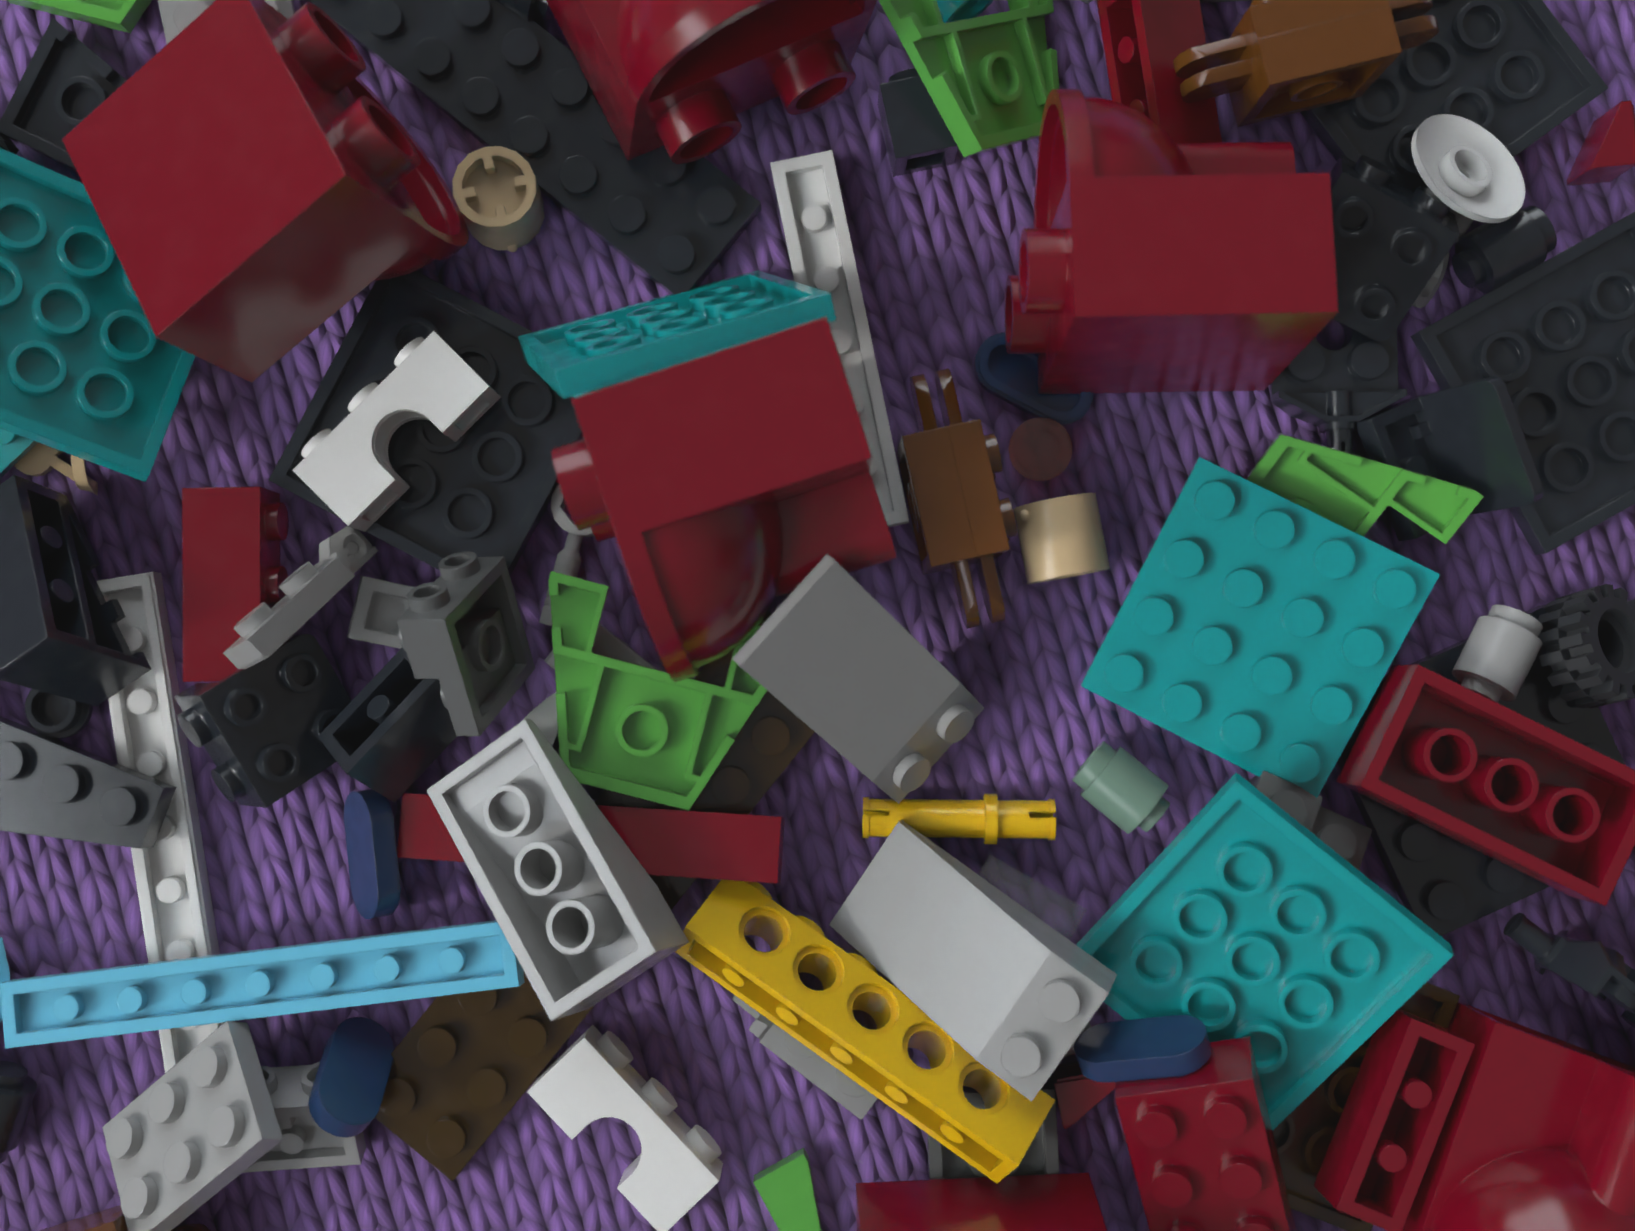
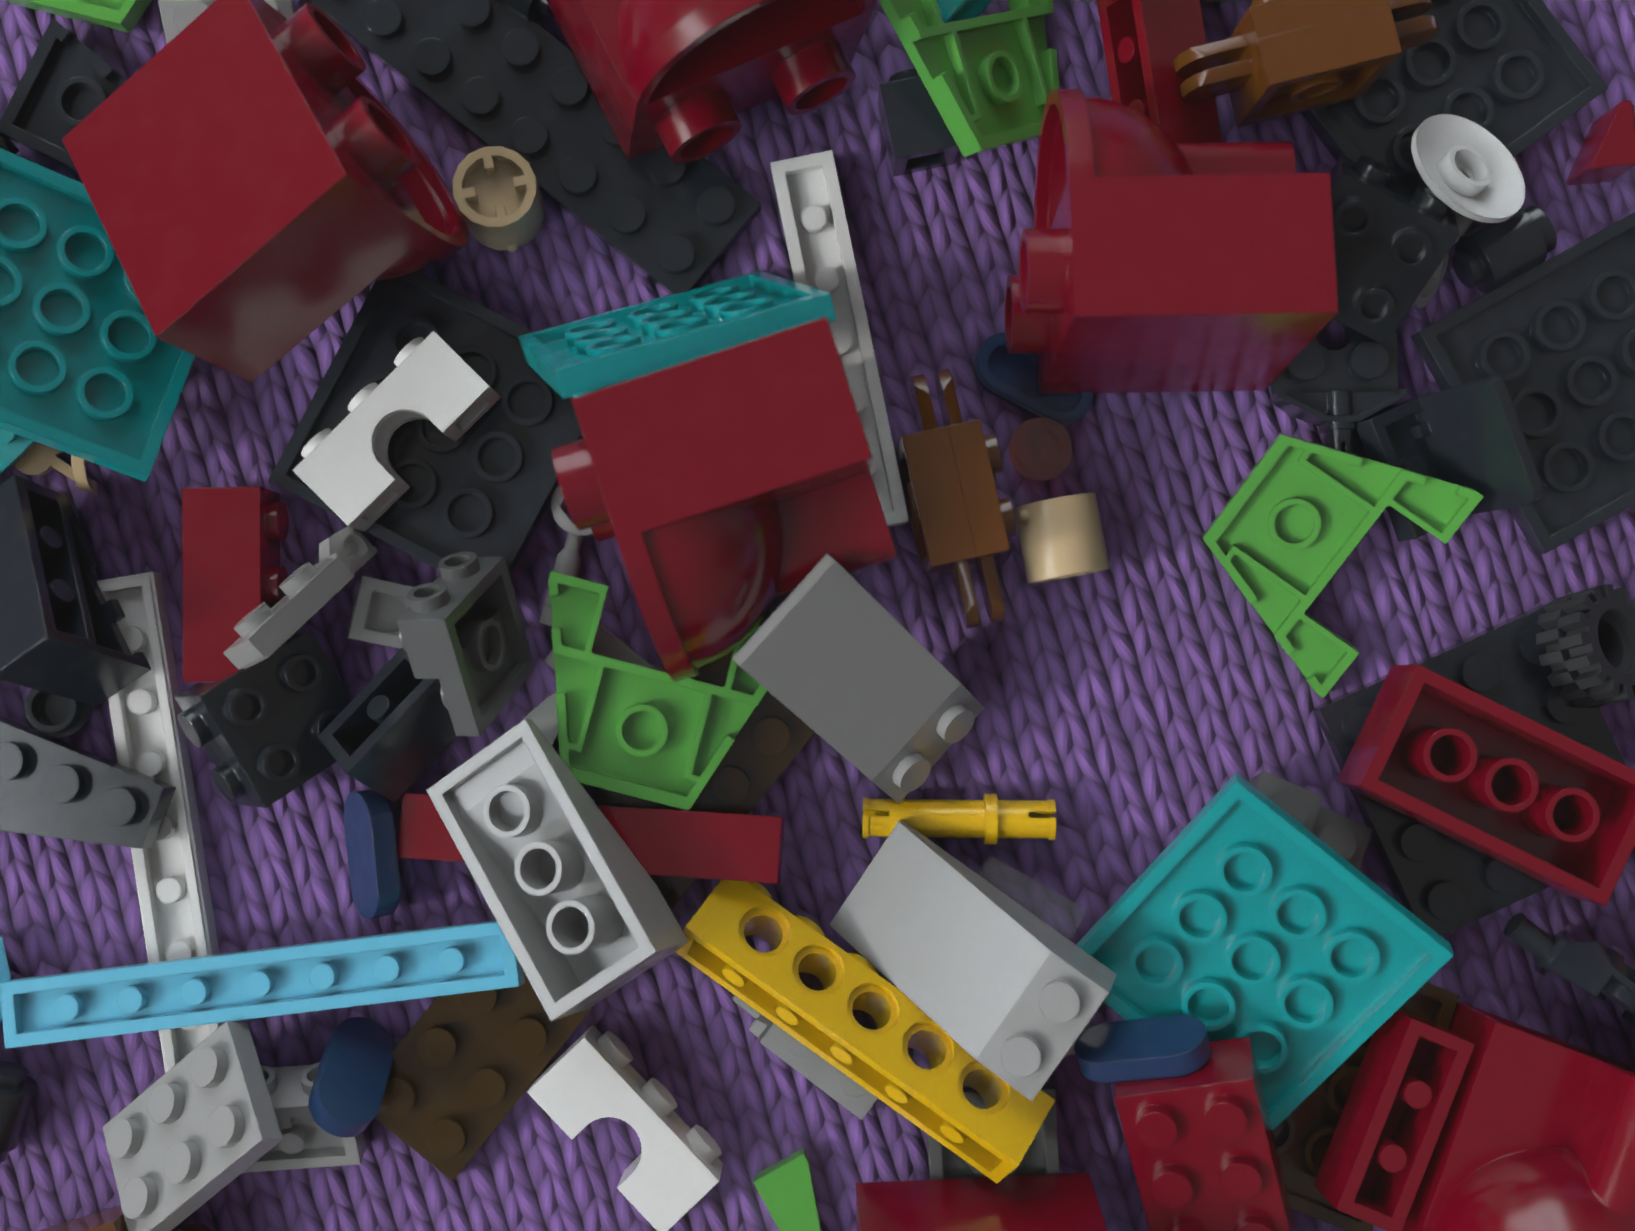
dark red slope [1054,1061,1116,1129] -> none
sand green brick [1071,741,1170,834] -> none
teal plate [1081,457,1440,798] -> none
light grey brick [1452,604,1543,703] -> none

